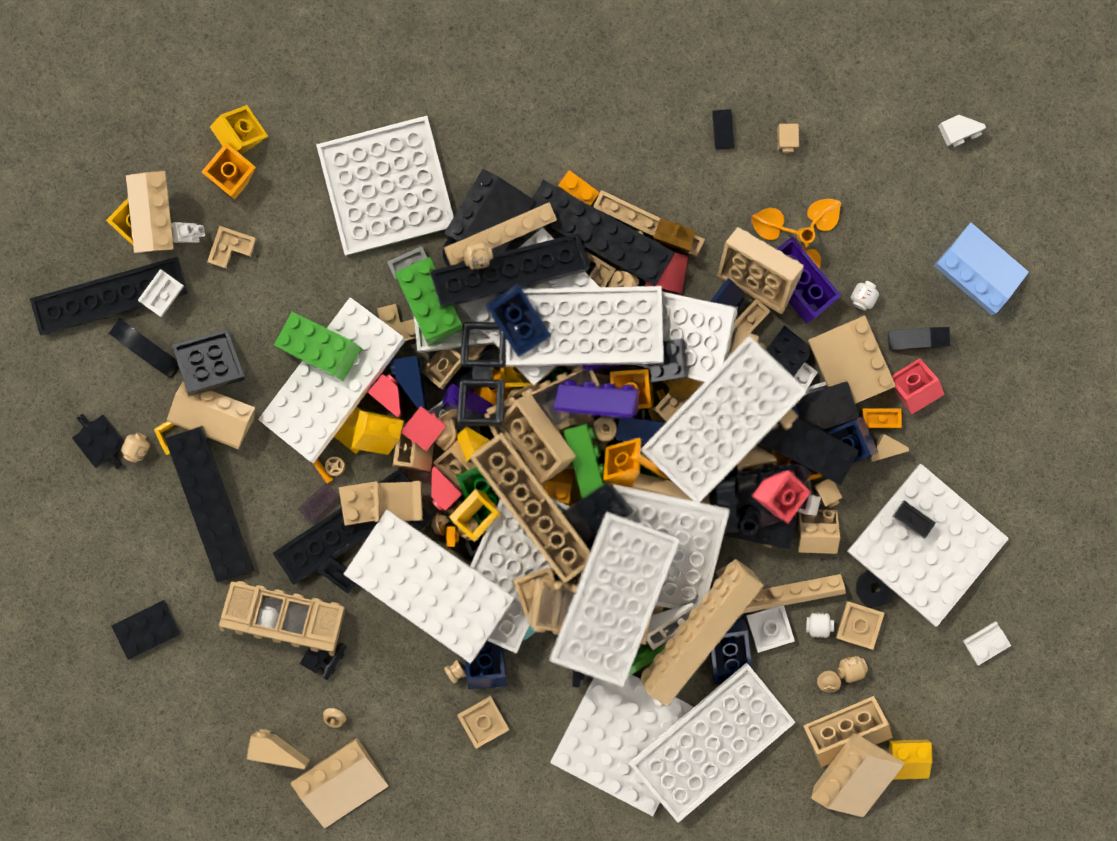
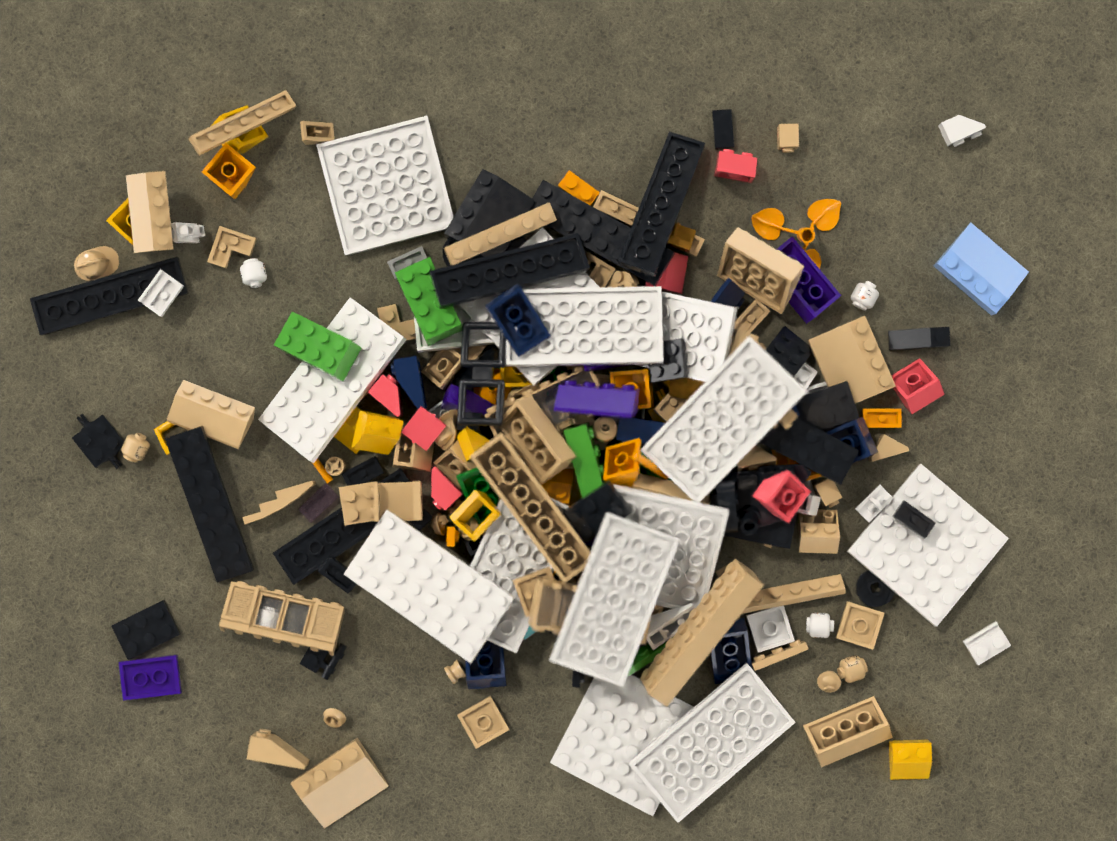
black slope [109,318,178,378] -> none
black plate [171,329,245,396] -> none
tan head [463,242,493,269] -> none
tan slope [811,733,904,817] -> none
none -> tan piece [74,246,119,281]
none -> dark purple plate [119,655,182,700]
none -> tan plate [189,90,296,155]
none -> white head [240,258,267,288]
none -> tan slope [242,481,315,525]
none -> tan slope [300,121,335,145]
none -> black plate [341,456,384,486]
none -> black plate [618,131,705,277]
none -> coral slope [714,149,757,183]
none -> tan plate [751,639,808,671]
none -> white hips [855,485,894,523]

